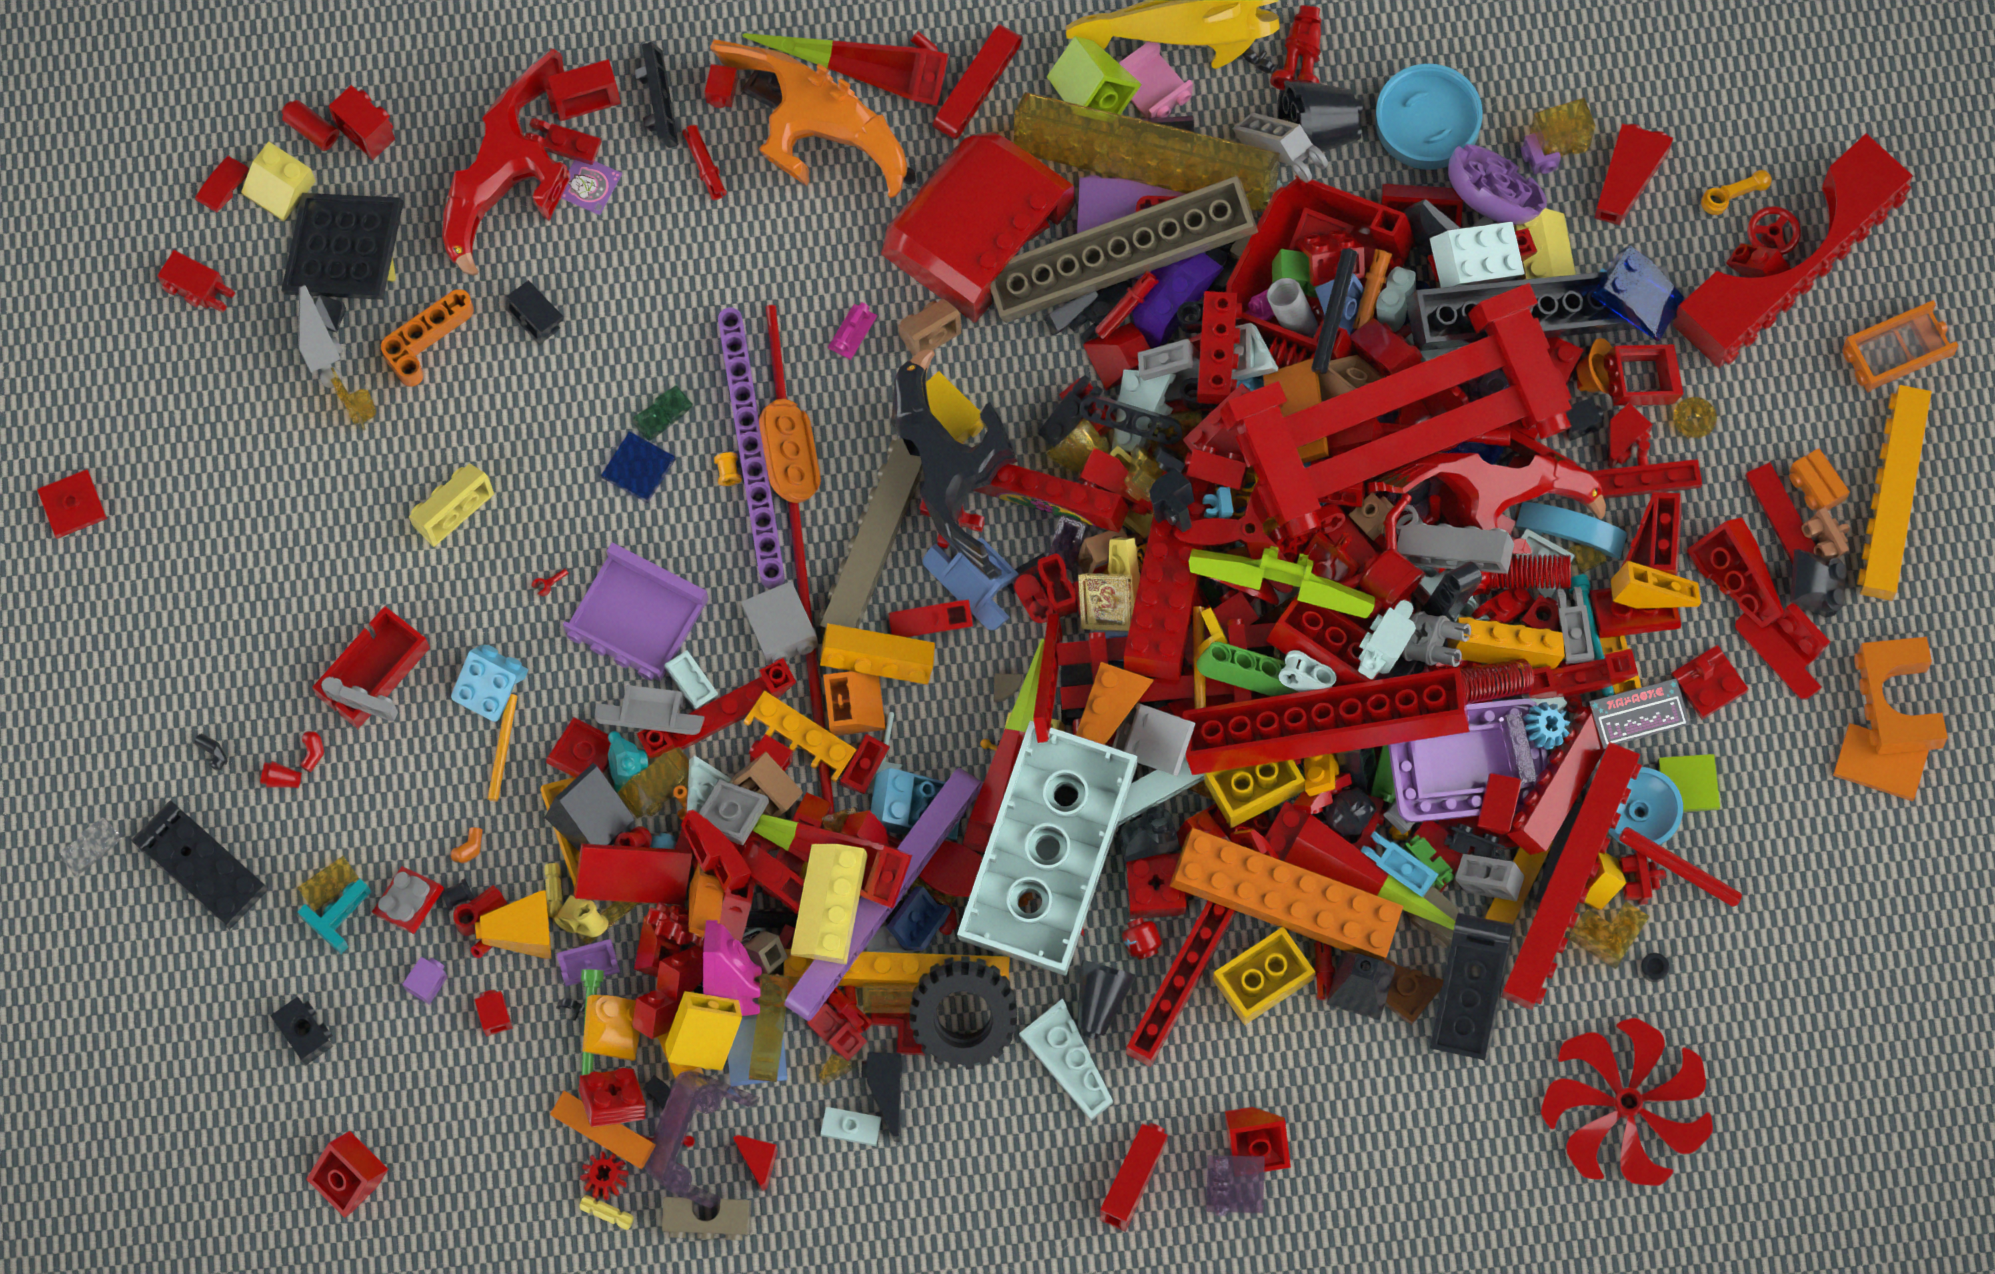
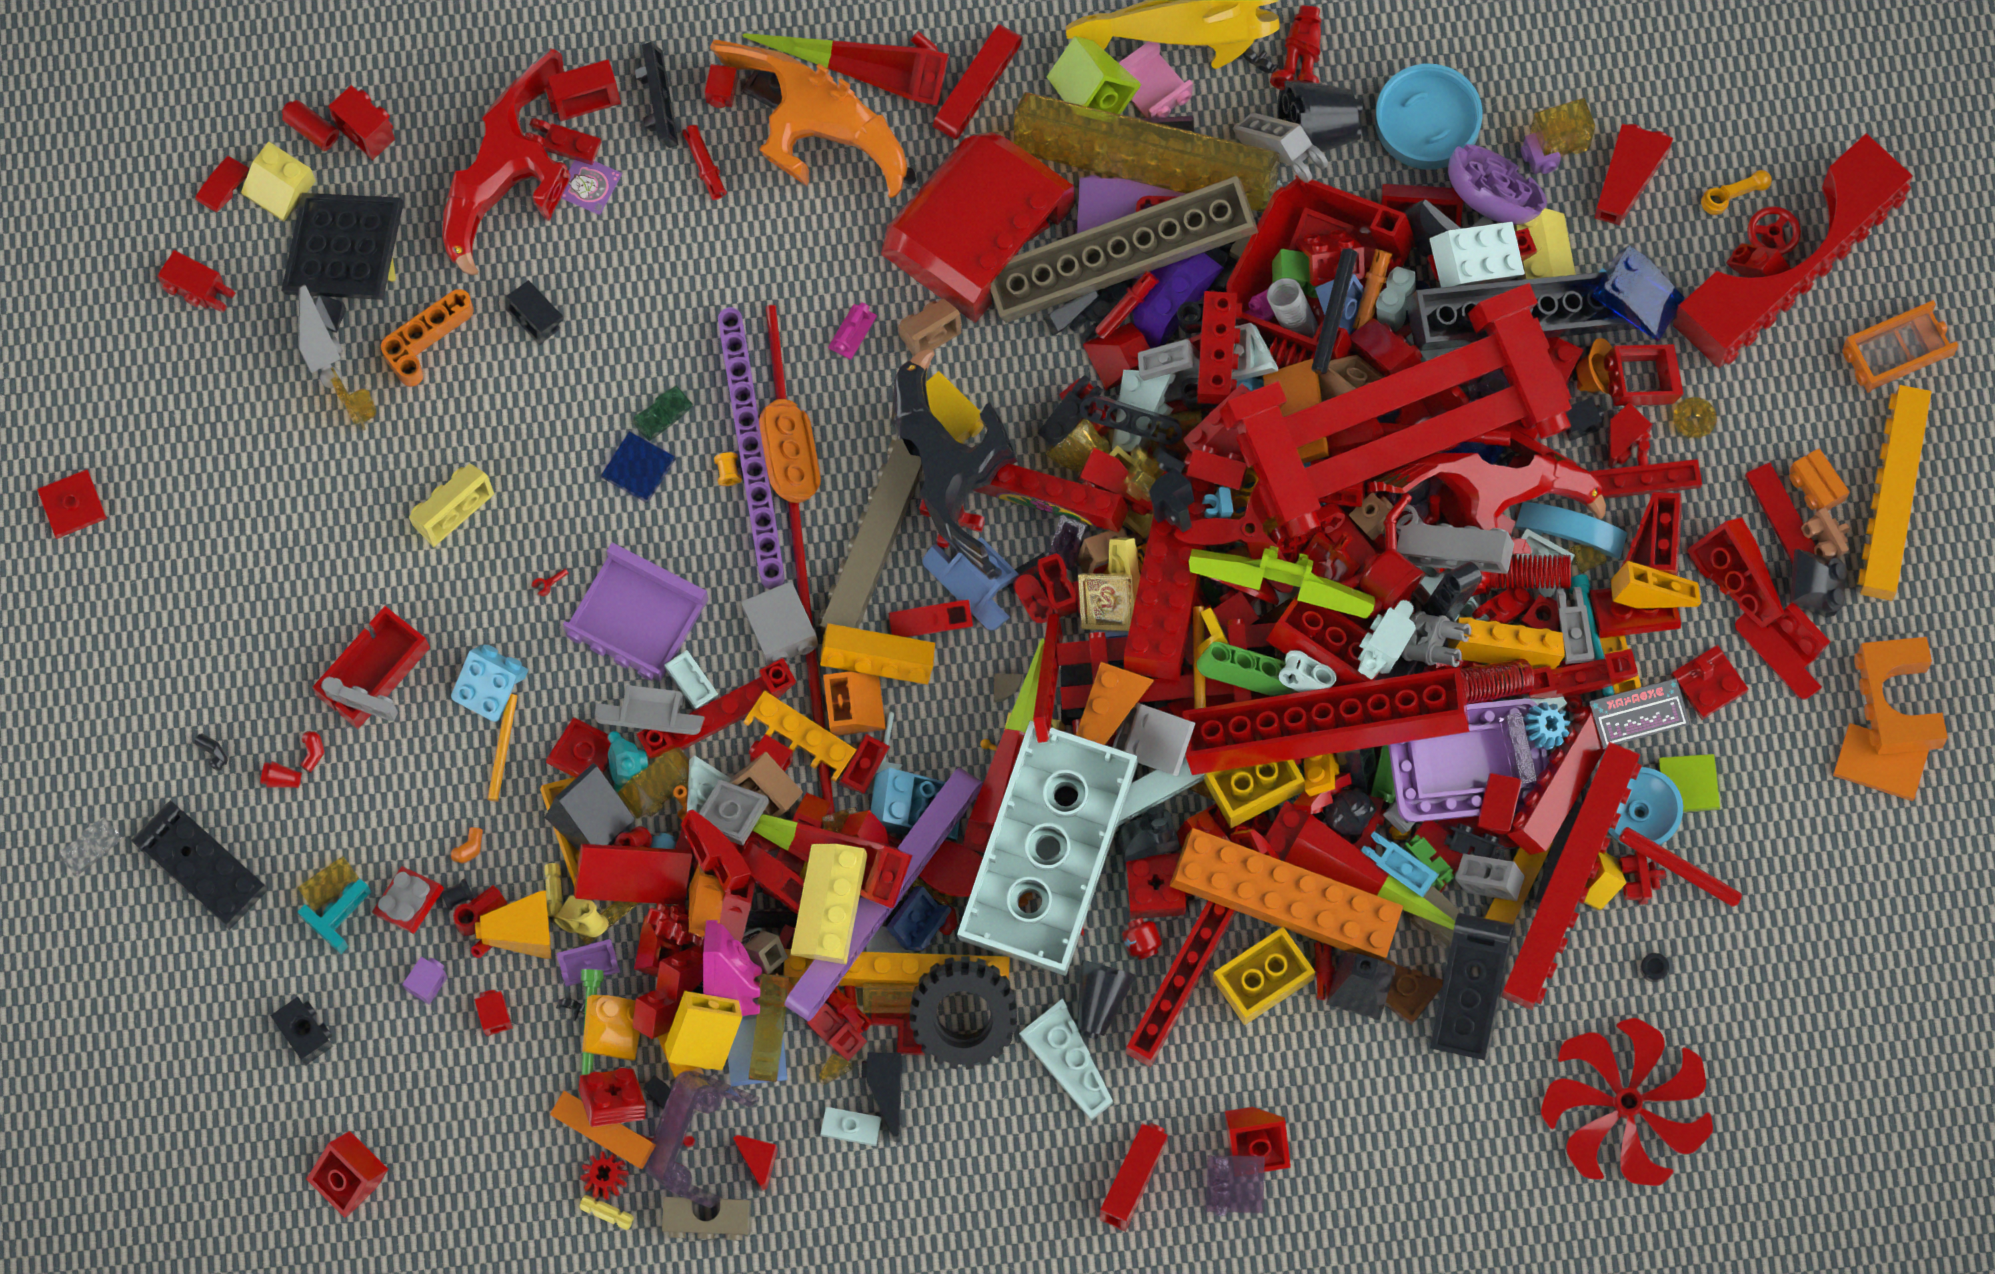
clear yellow brick [1569,901,1650,970] -> none

